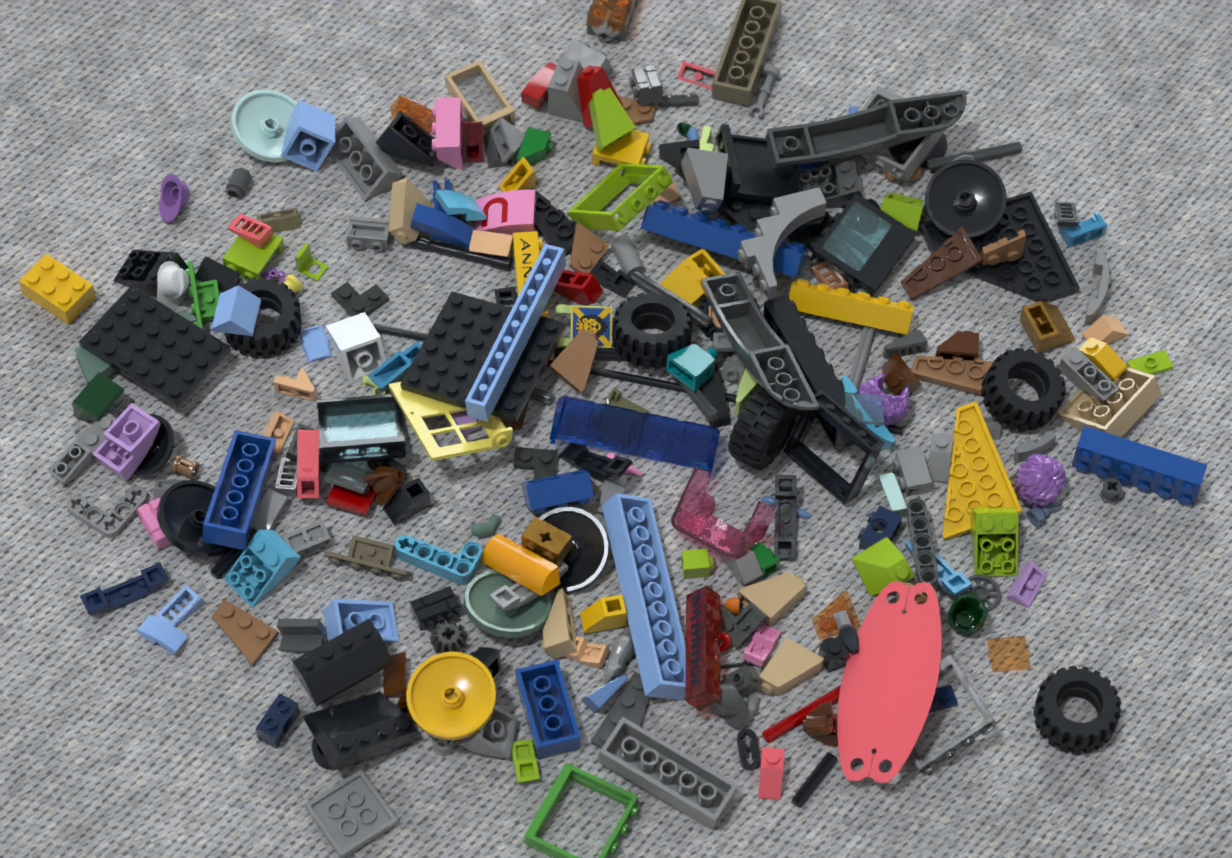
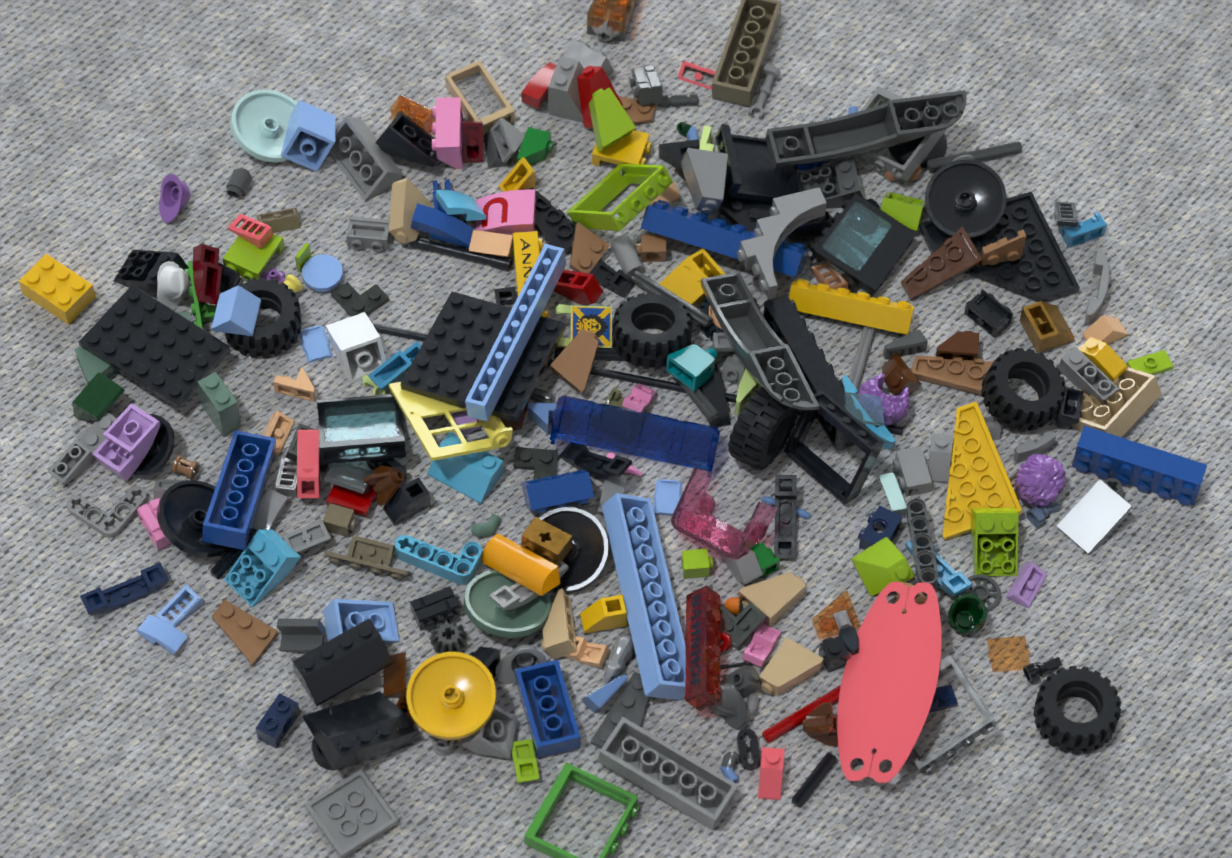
none -> dark red slope [193,244,222,306]
none -> sand green brick [197,372,241,437]
none -> light blue tile [302,254,343,292]
none -> dark tan brick [323,504,357,537]
none -> medium azure slope [427,432,504,504]
none -> light grey piece [495,644,547,685]
none -> medium blue slope [528,403,570,435]
none -> bright pink slope [622,383,657,414]
none -> medium nougat brick [637,234,667,262]
none -> light blue piece [653,479,683,516]
none -> arm [720,752,739,783]
none -> black hinge [964,289,1013,338]
none -> black piece [1023,657,1062,683]
none -> black slope [1055,386,1084,426]
none -> tile [1057,479,1132,554]

